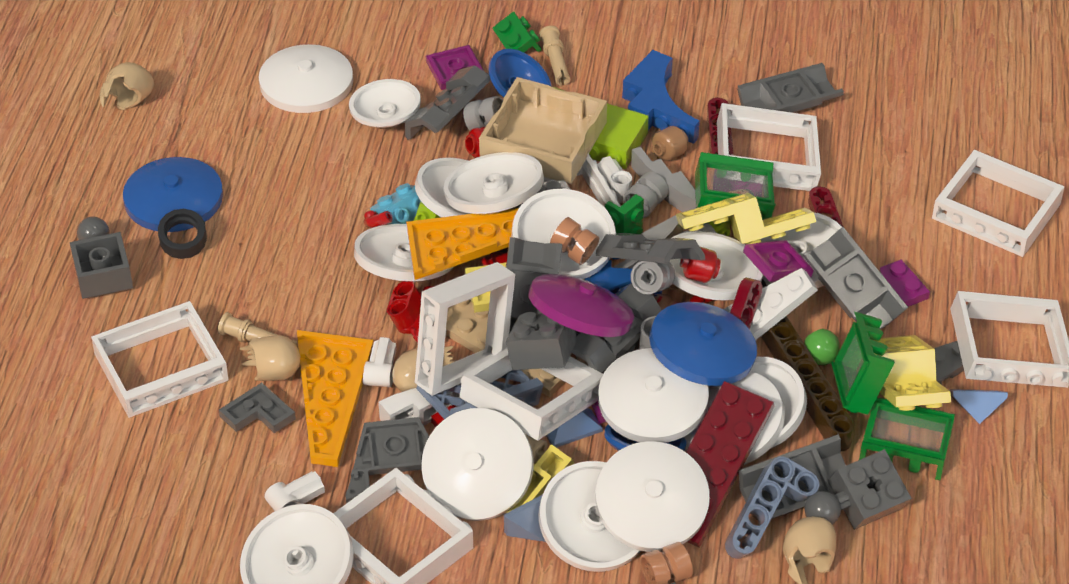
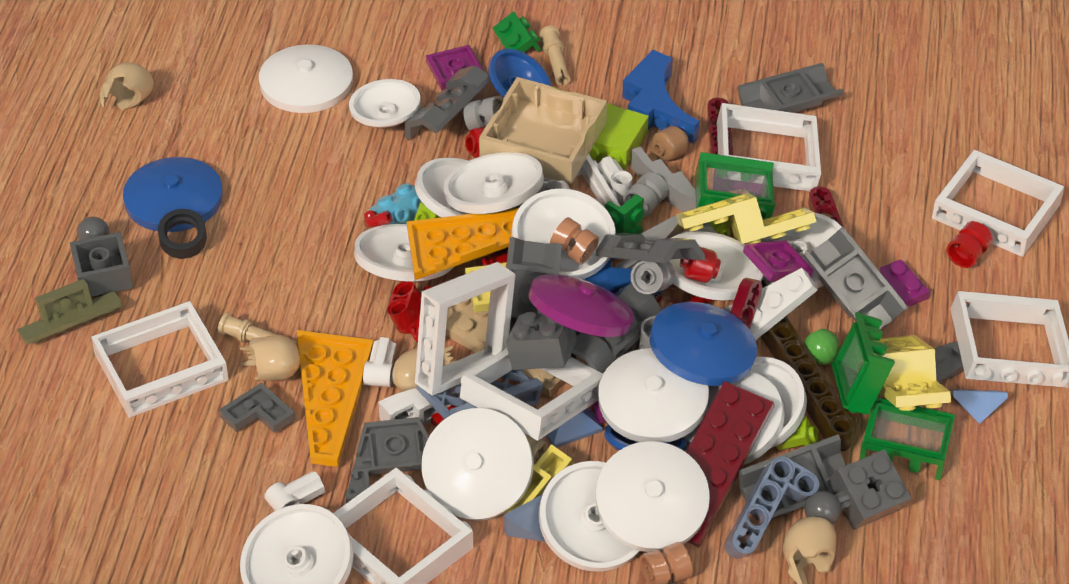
none -> olive bracket [17,279,123,344]
none -> lime bracket [776,416,819,450]
none -> red wheel [946,221,993,268]

